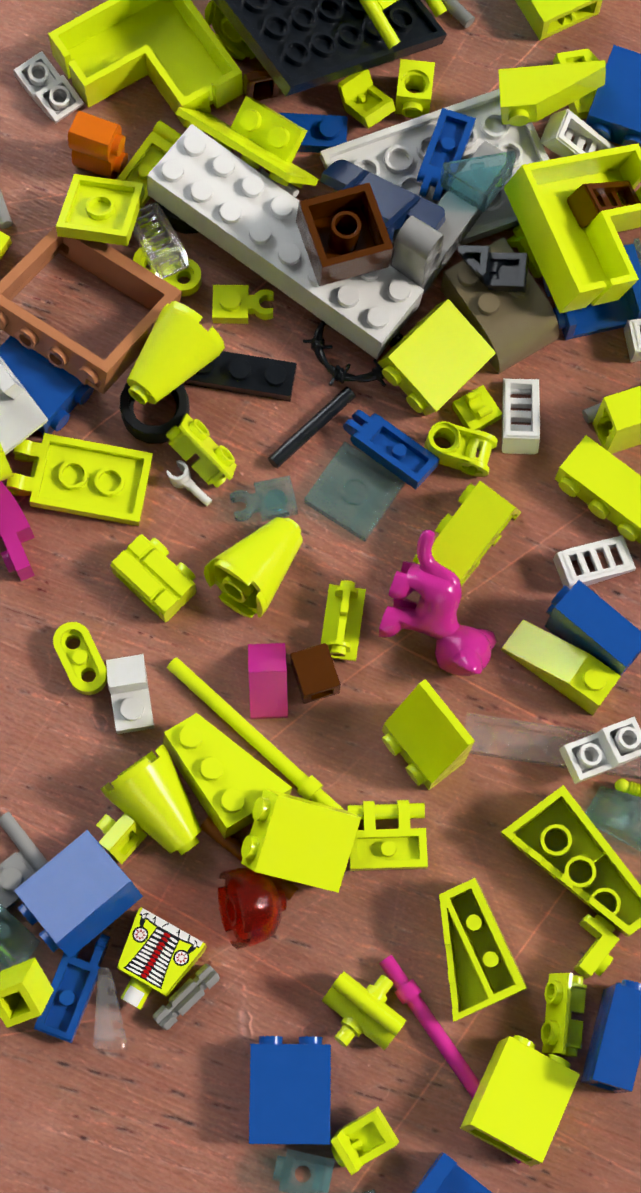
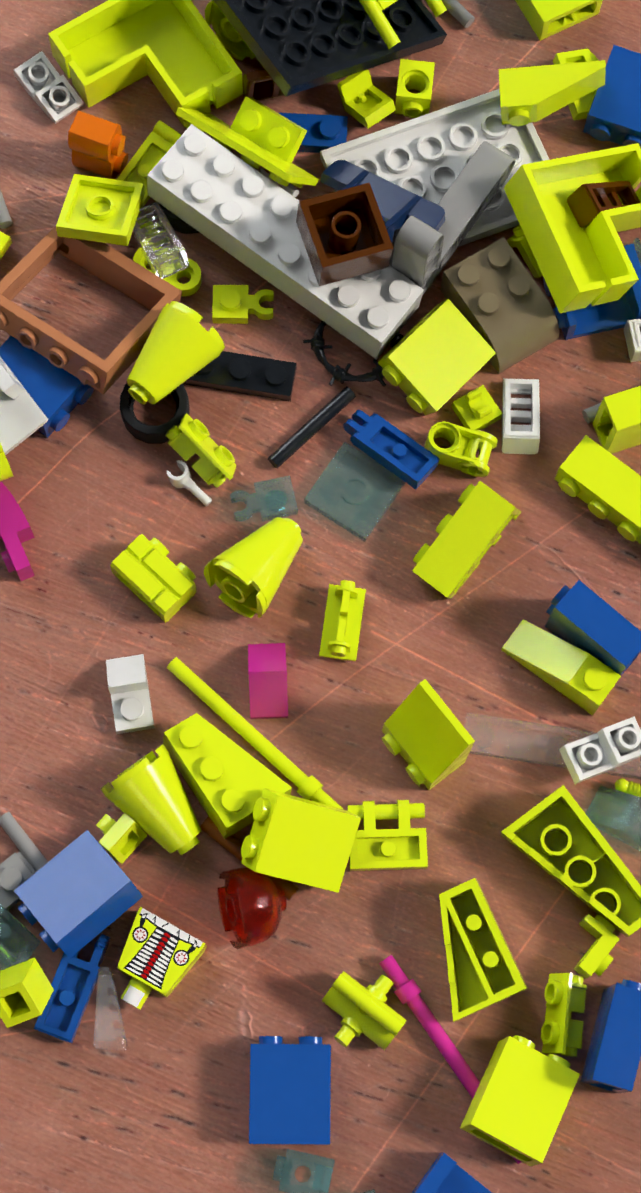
neon yellow tile [6,433,153,526] -> none
neon yellow plate [53,622,107,695] -> none
light grey axle [153,964,220,1030] -> none
reddish brown panel [290,643,341,704] -> none
neon yellow bracket [331,1107,399,1175] -> none
dark pink animal [379,529,497,676] -> none
blue hinge [417,108,476,202] -> none
clear light blue slope [440,151,516,212] -> none
black slope [458,245,529,293] -> none
white slope [540,108,615,157] -> none
white slope [553,535,636,589] -> none

